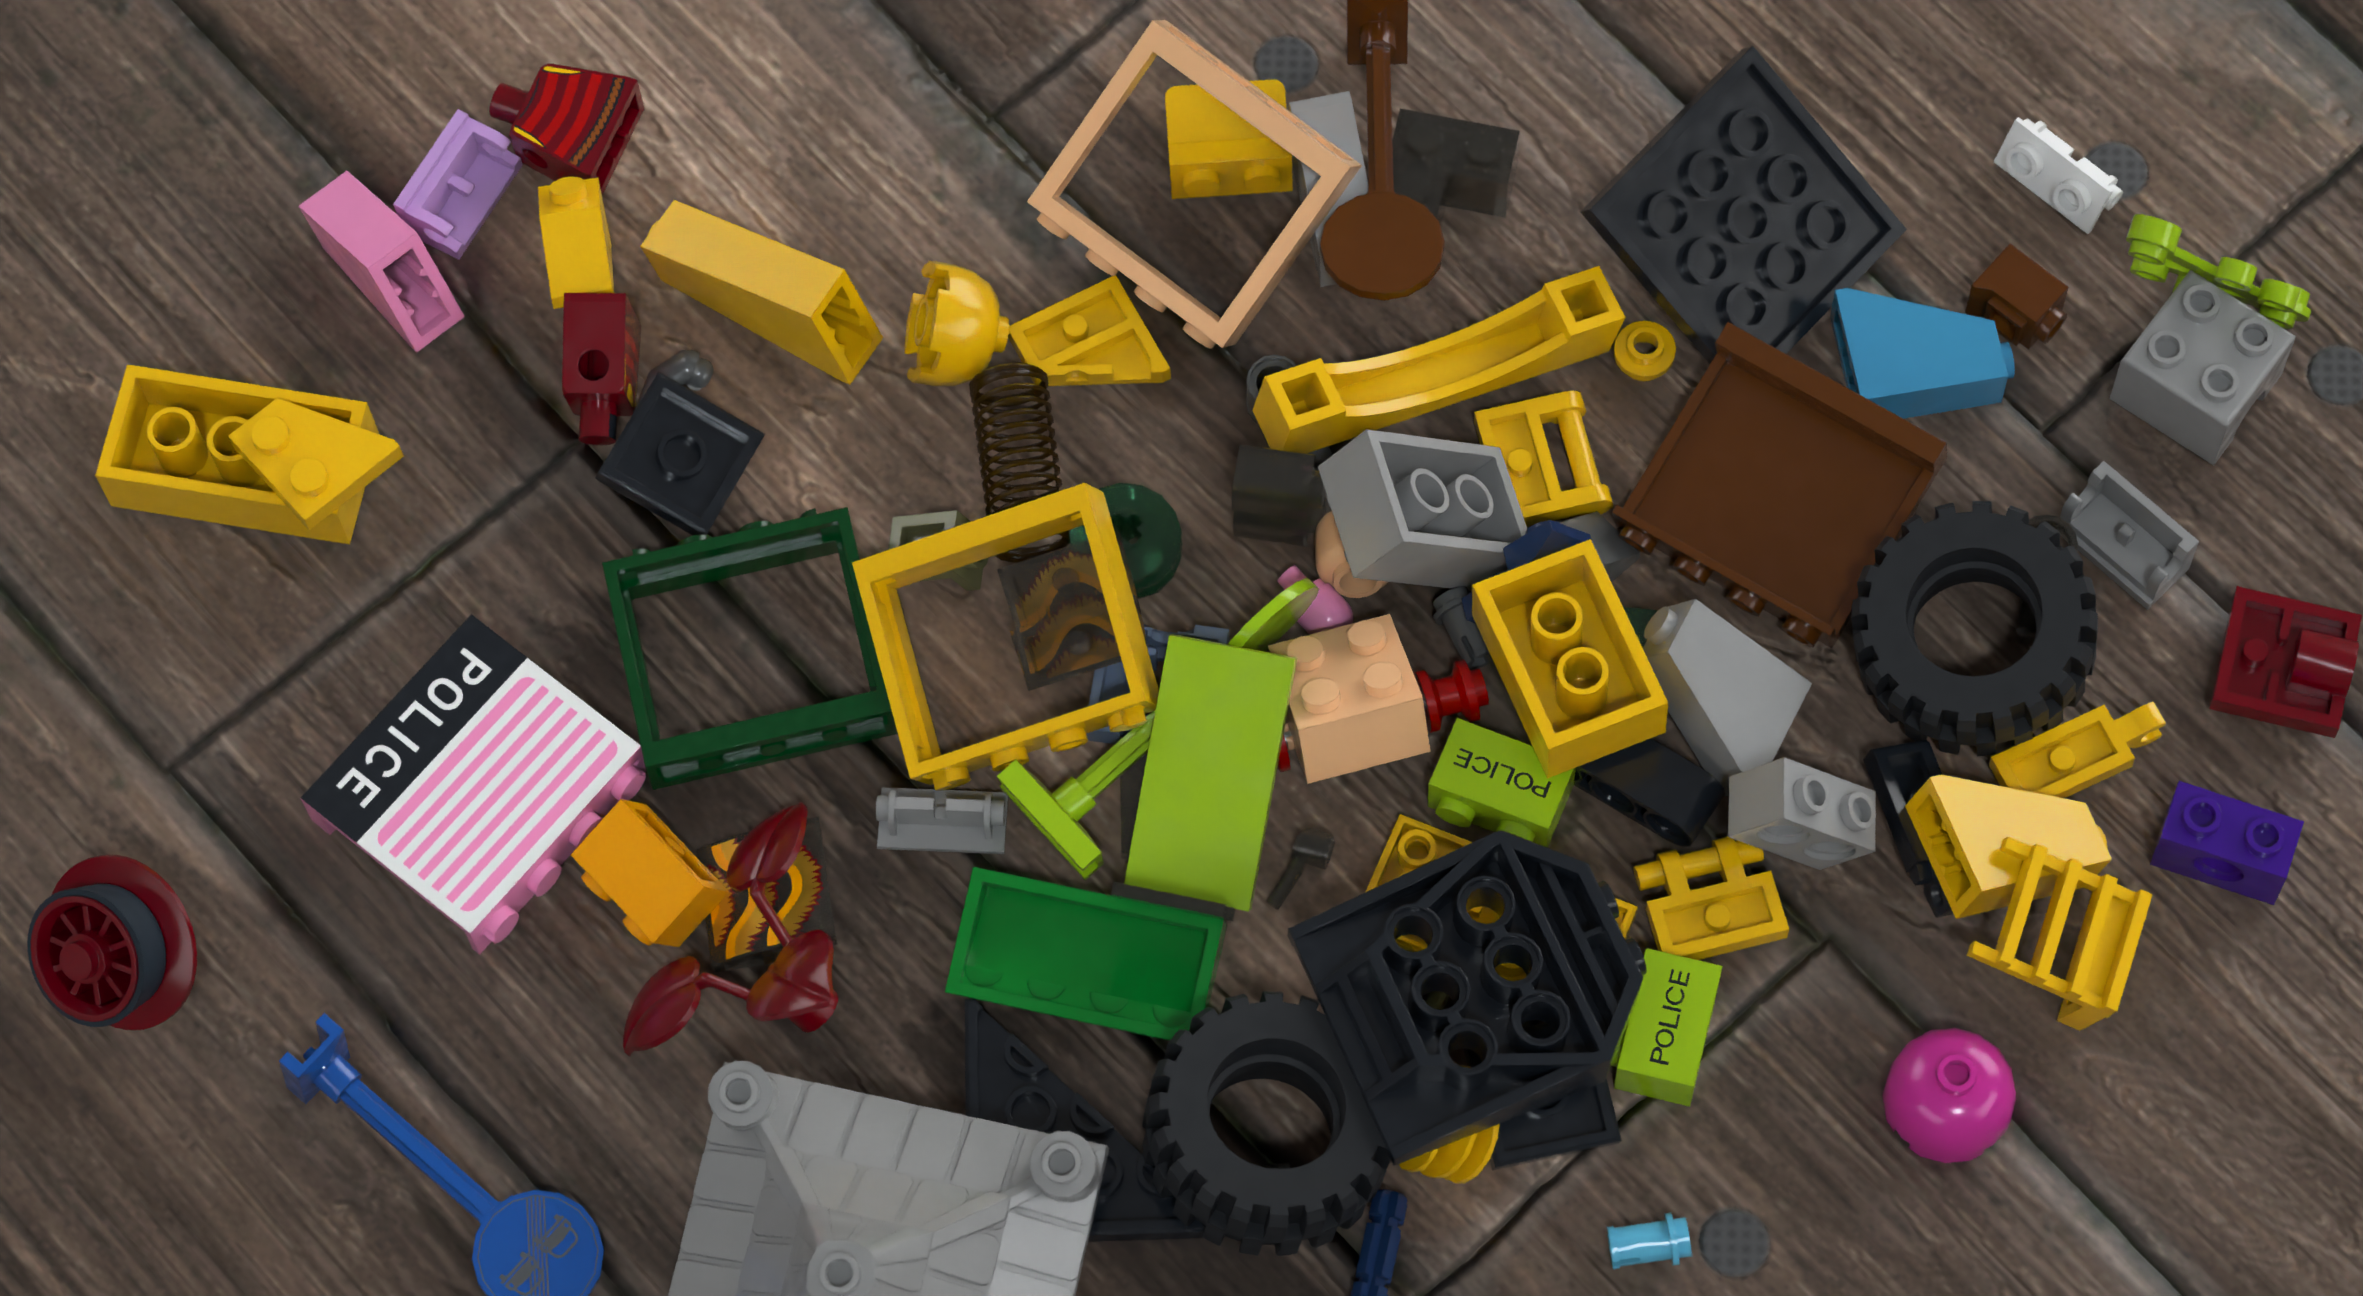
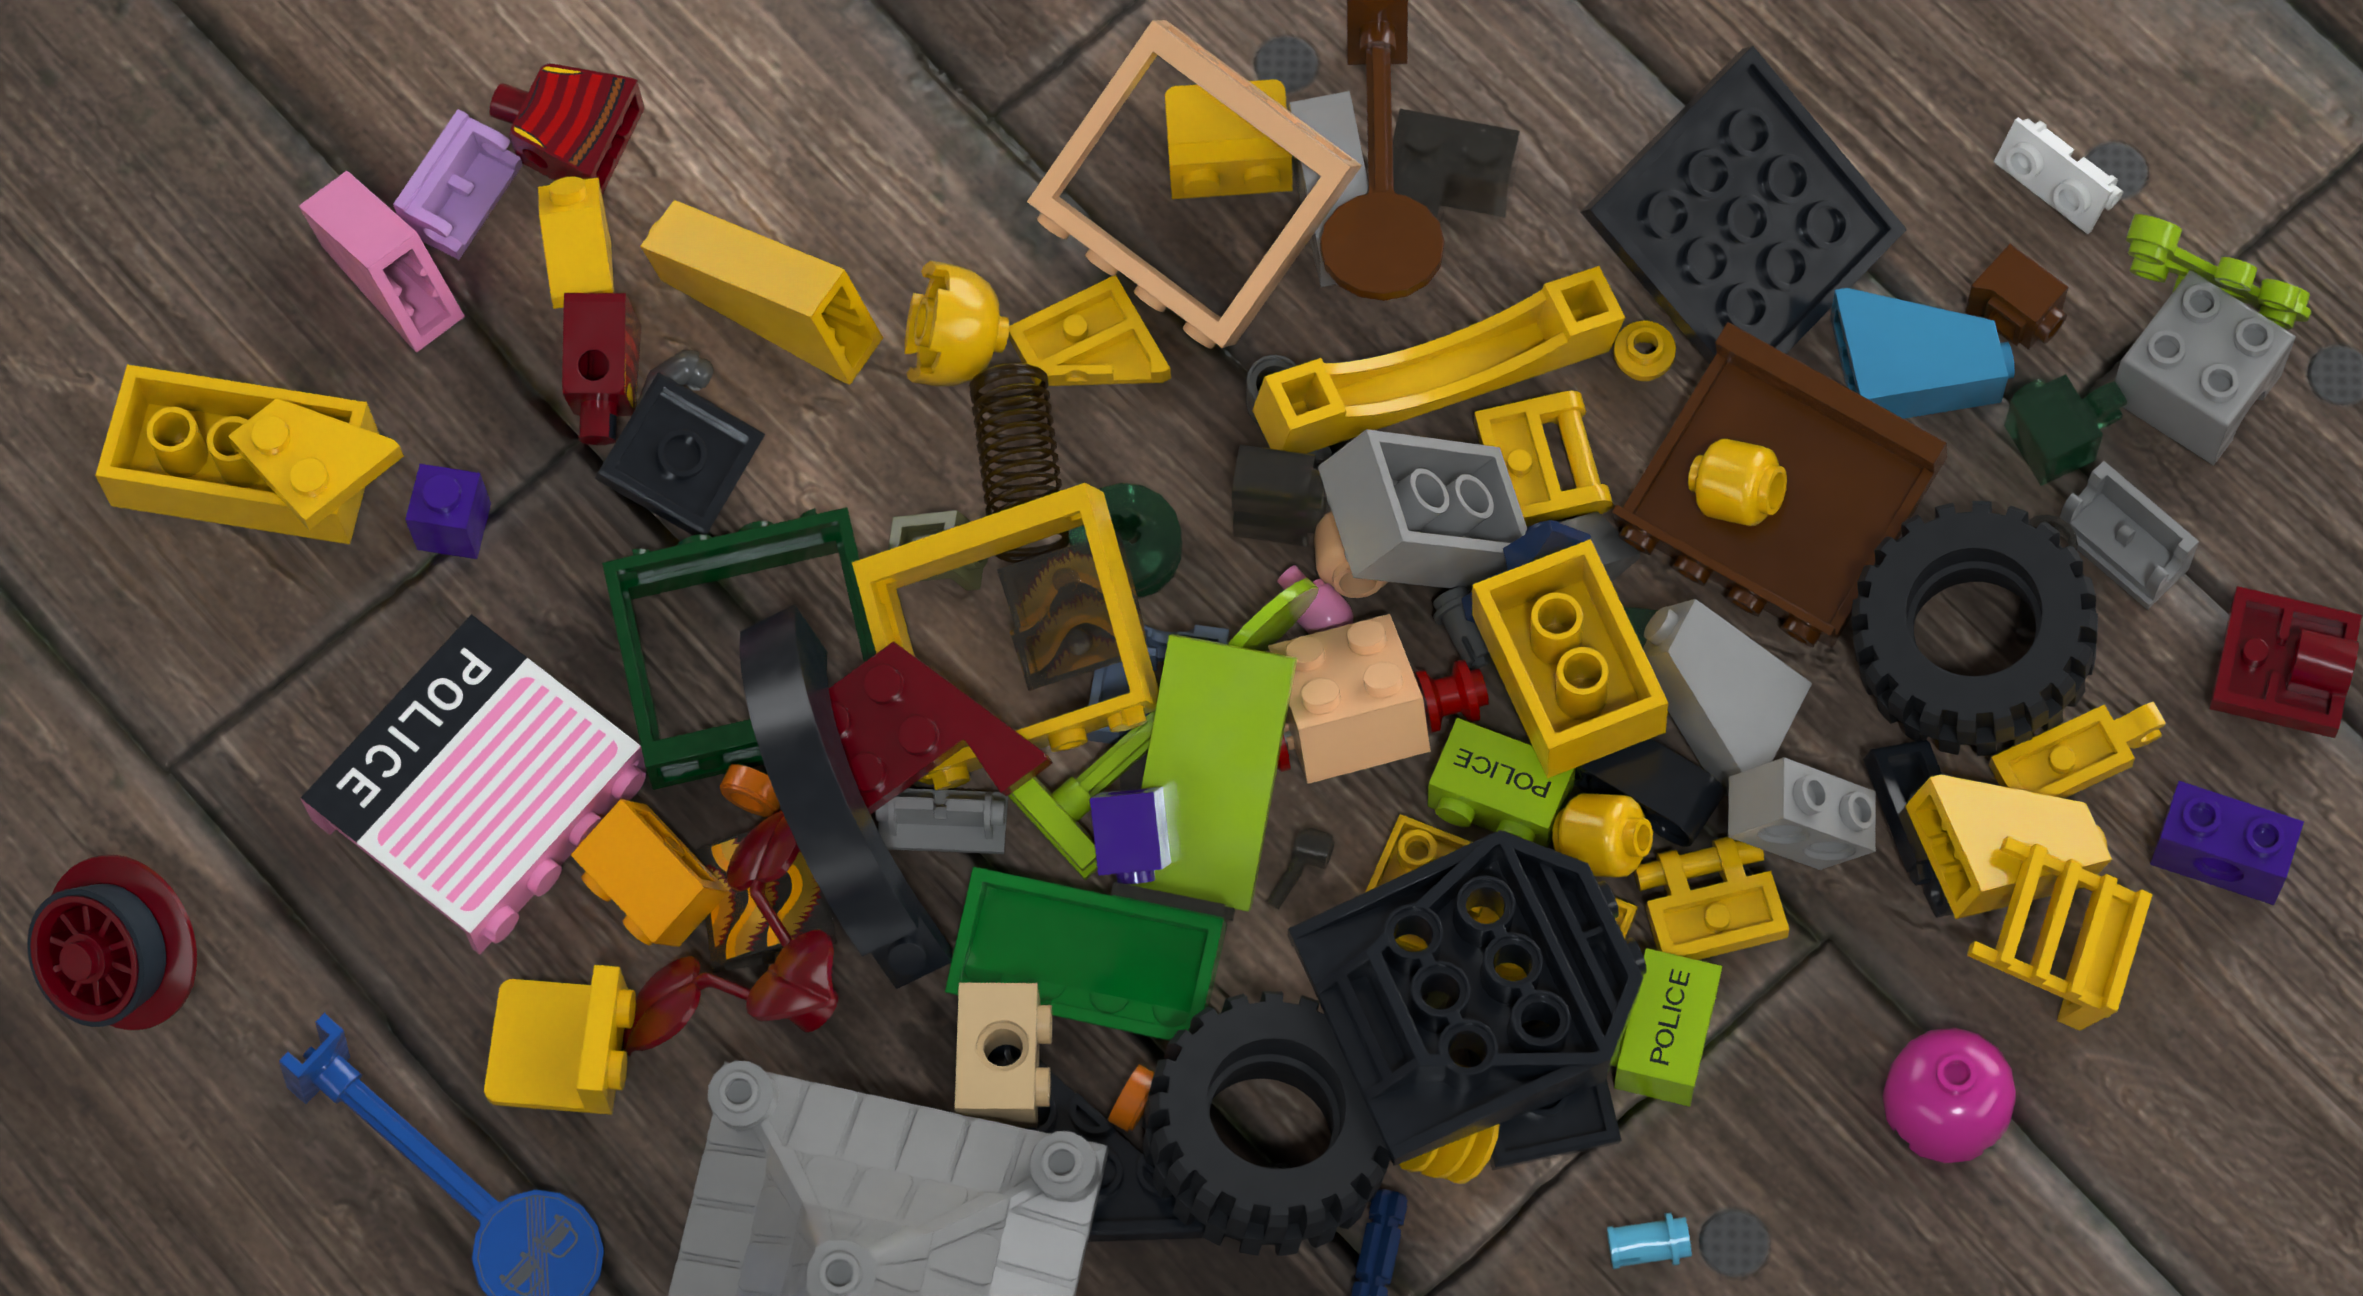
none -> dark purple brick [405,464,491,559]
none -> yellow bracket [484,965,636,1115]
none -> orange tile [720,764,780,817]
none -> black arch [740,604,952,989]
none -> dark red wing [829,641,1053,815]
none -> tan brick [955,983,1052,1128]
none -> dark purple brick [1090,787,1171,885]
none -> orange tile [1108,1064,1155,1132]
none -> yellow head [1552,793,1653,877]
none -> yellow head [1688,438,1787,526]
none -> clear green brick [2004,374,2128,486]

